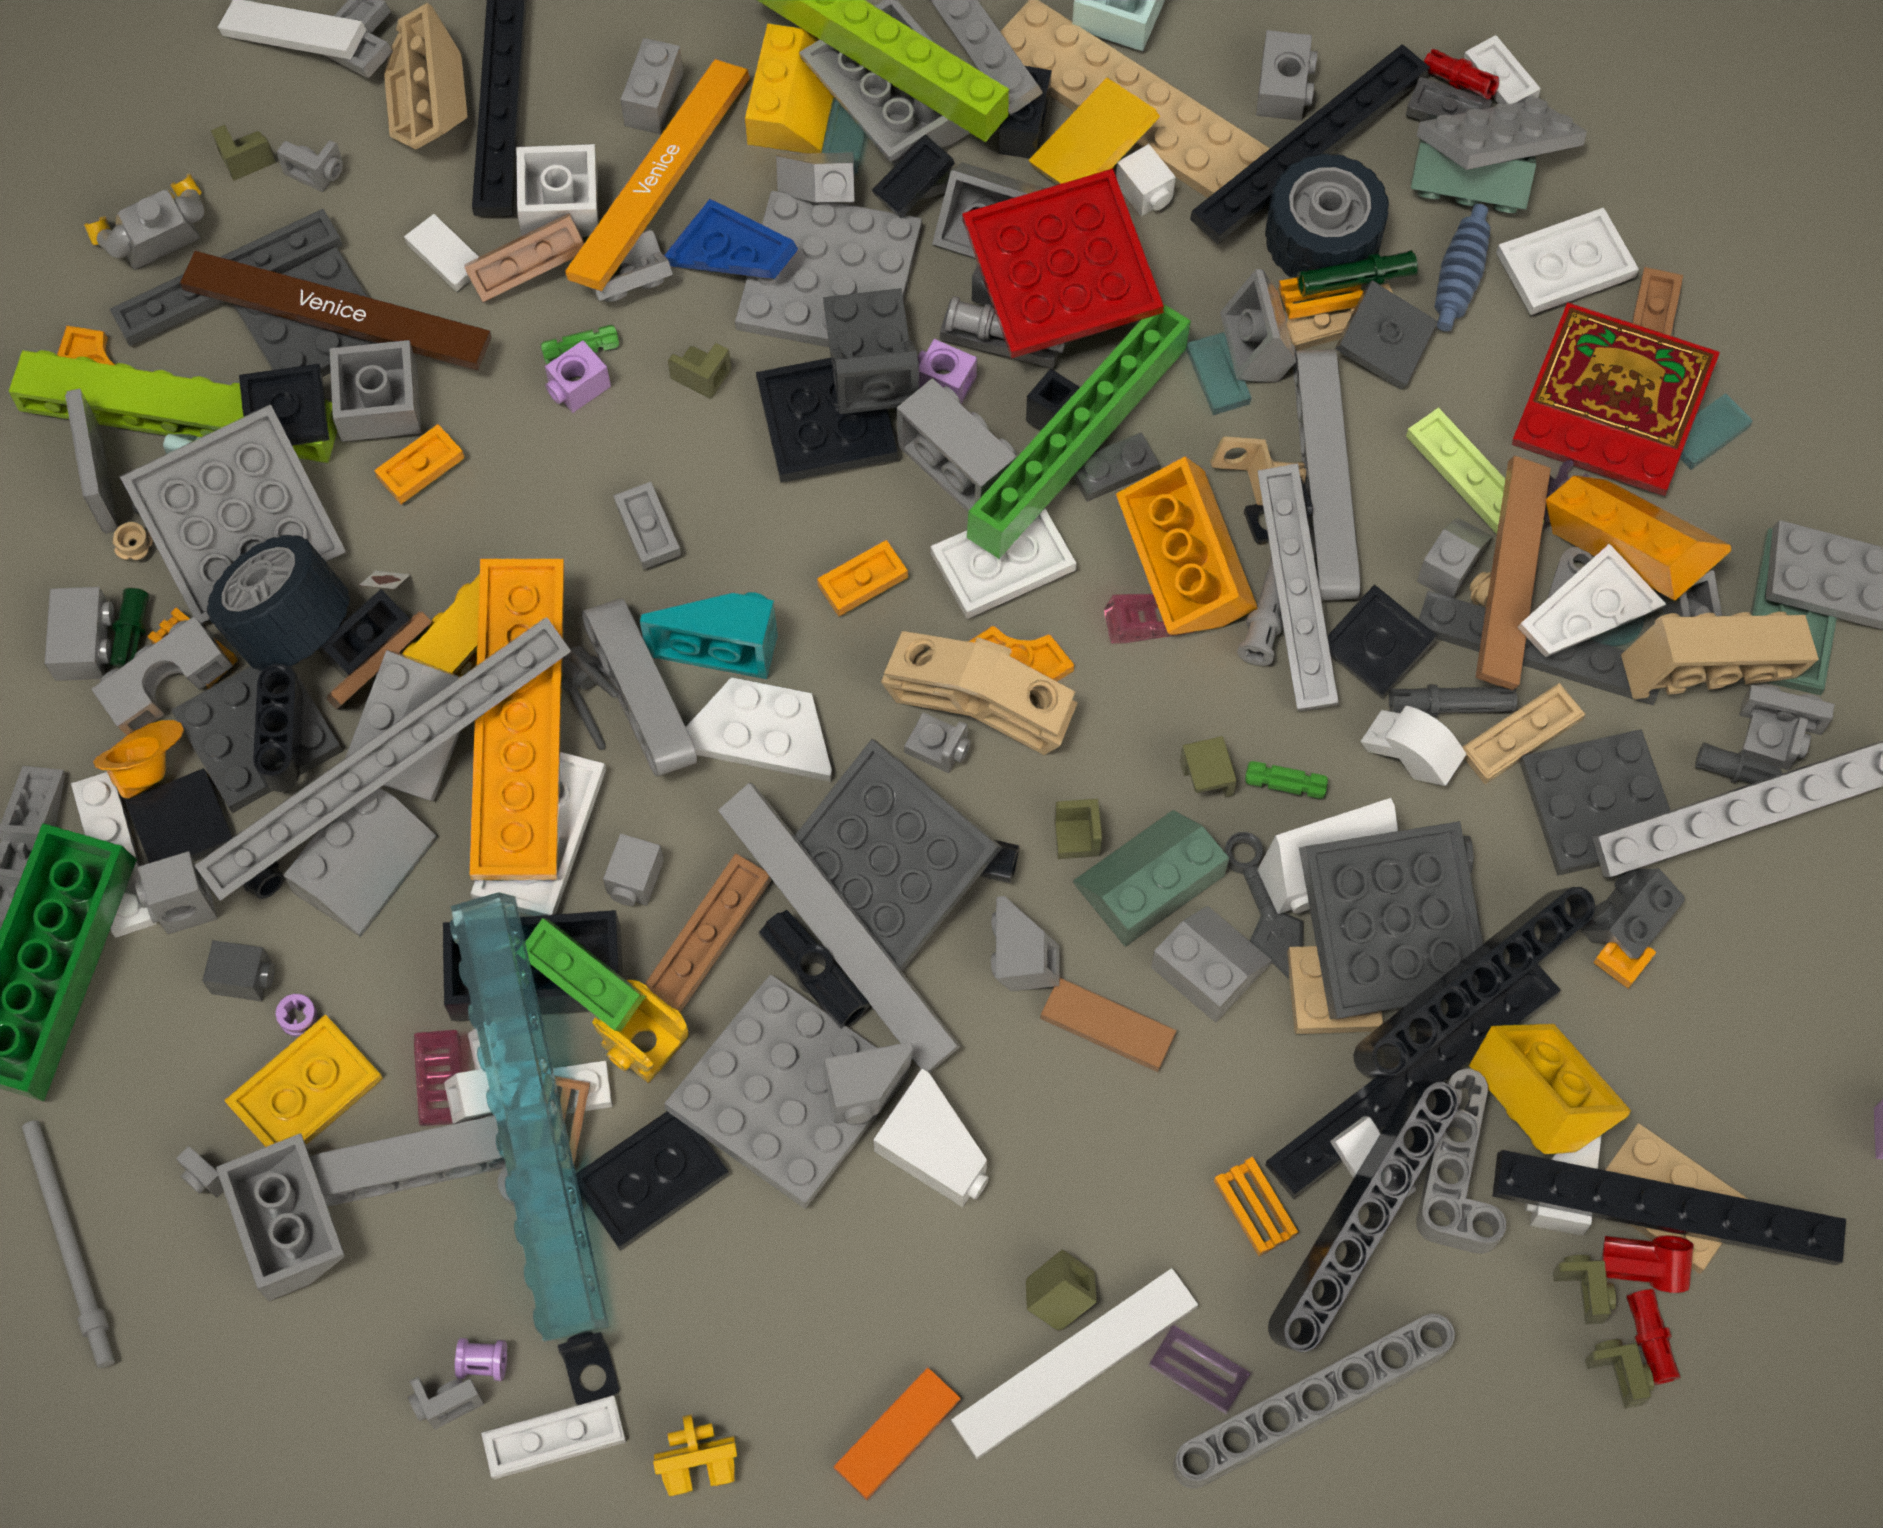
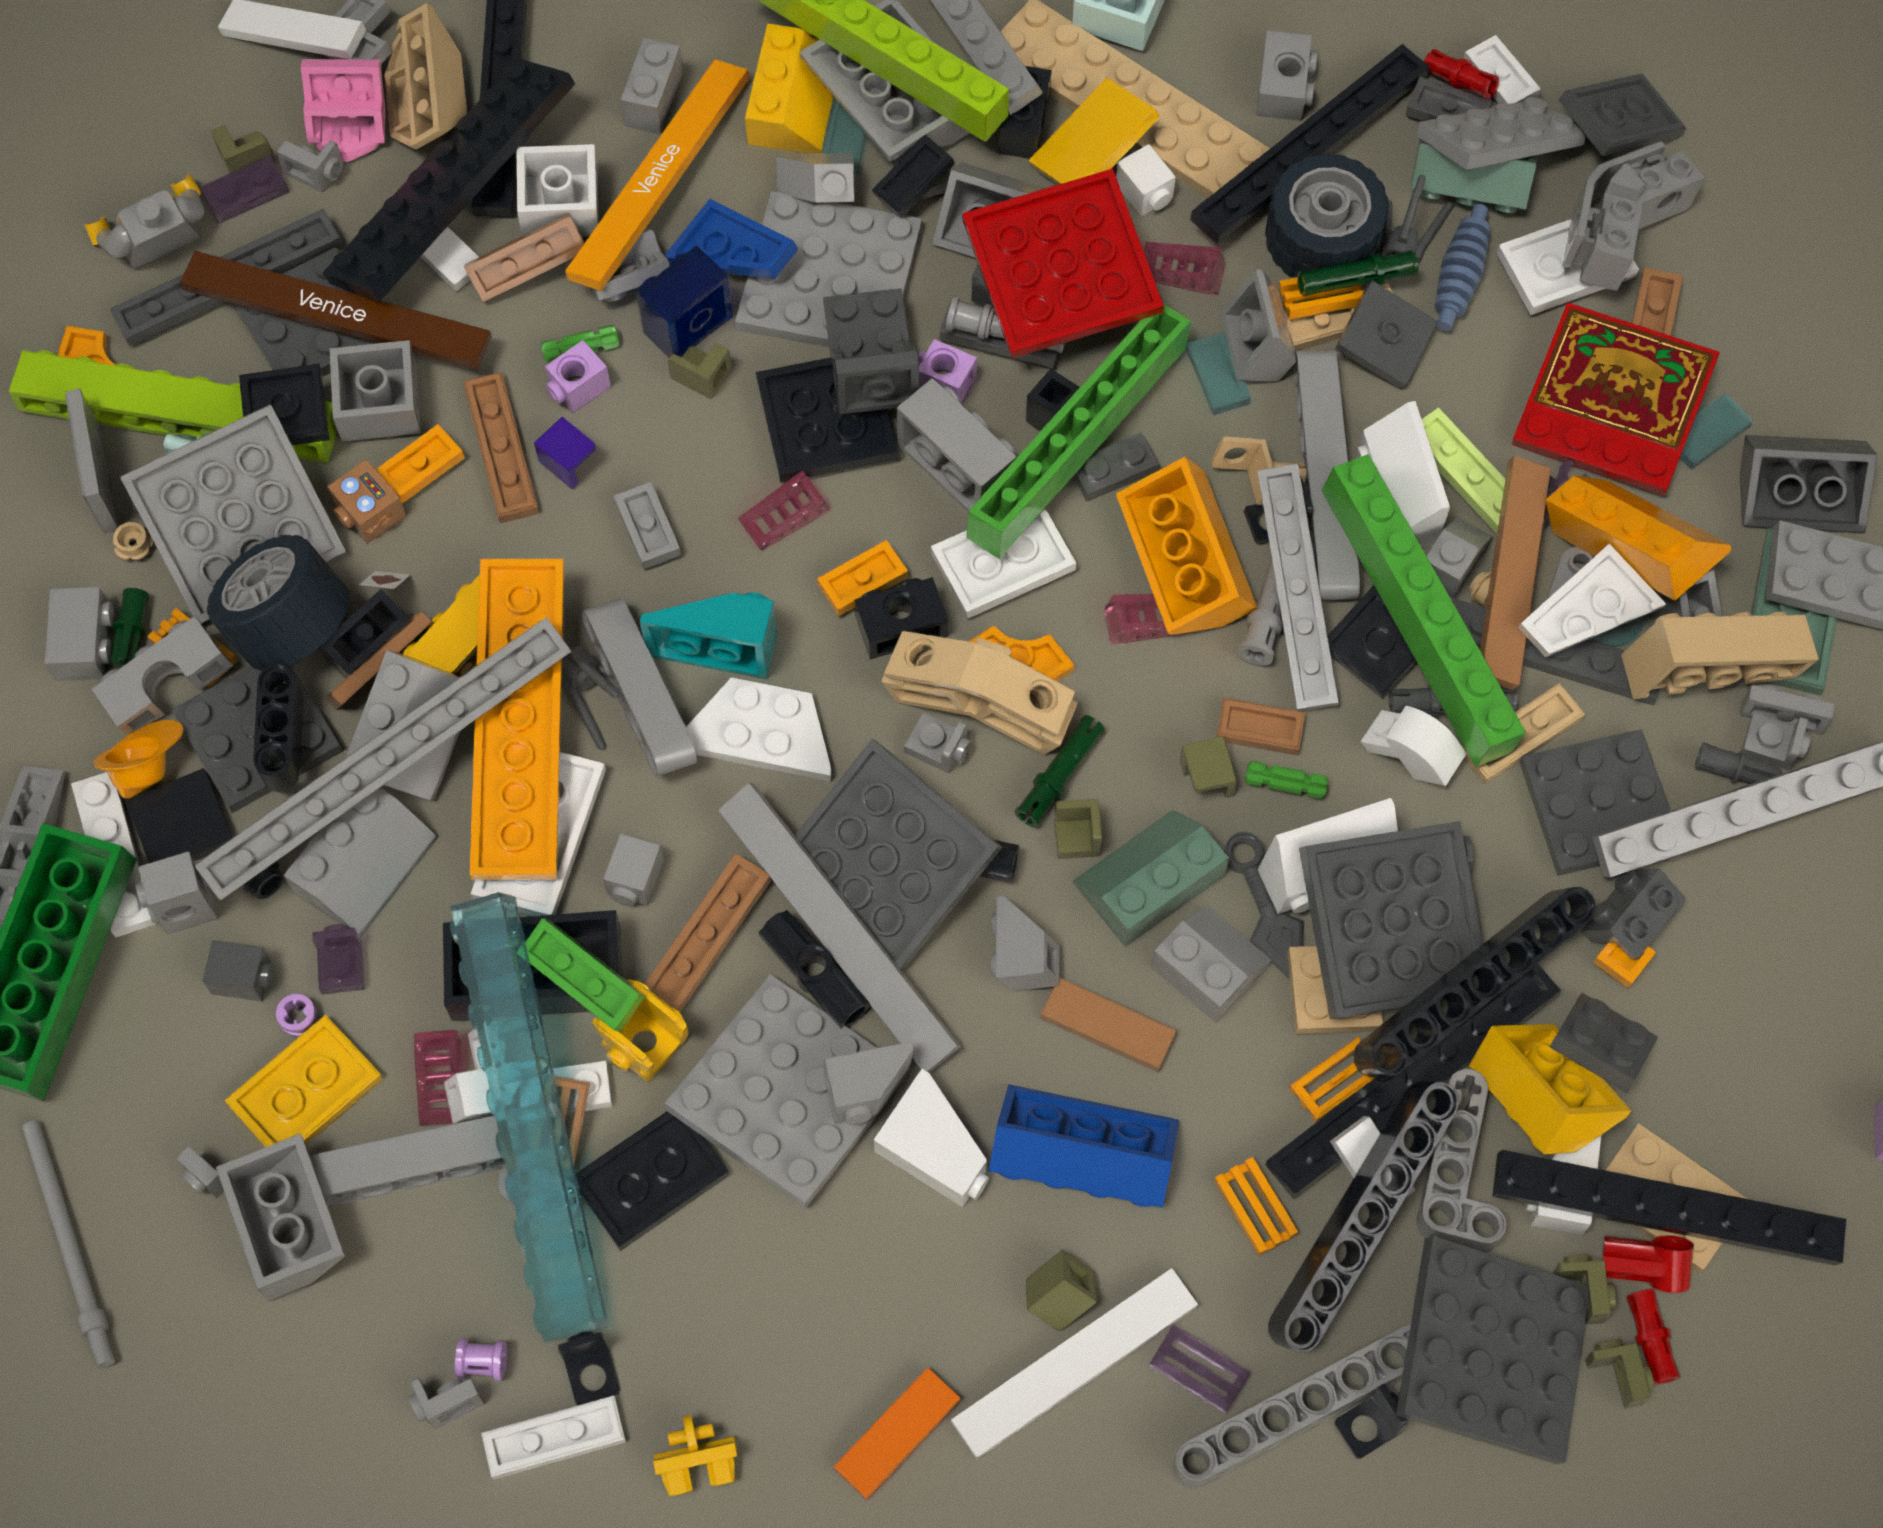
none -> clear purple plate [200,155,289,224]
none -> bright pink piece [301,59,386,163]
none -> clear purple bracket [312,924,365,995]
none -> black plate [323,58,575,302]
none -> medium nougat head [327,459,406,544]
none -> medium nougat tile [463,372,539,523]
none -> dark purple panel [534,417,596,489]
none -> clear blue brick [636,245,733,358]
none -> clear pink slope [738,470,831,551]
none -> black brick [854,577,948,660]
none -> blue slope [989,1084,1179,1208]
none -> dark green pin [1015,715,1105,827]
none -> clear pink slope [1144,242,1226,295]
none -> medium nougat tile [1216,698,1305,756]
none -> light orange tile [1289,1037,1382,1123]
none -> bright green brick [1321,454,1526,767]
none -> black bracket [1334,1384,1409,1459]
none -> white slope [1355,401,1450,547]
none -> dark grey plant [1380,175,1453,262]
none -> dark grey plate [1396,1236,1589,1464]
none -> dark grey plate [1550,993,1658,1093]
none -> dark grey tile [1559,74,1686,156]
none -> light grey brick [1562,141,1705,291]
none -> dark grey slope [1740,435,1877,532]

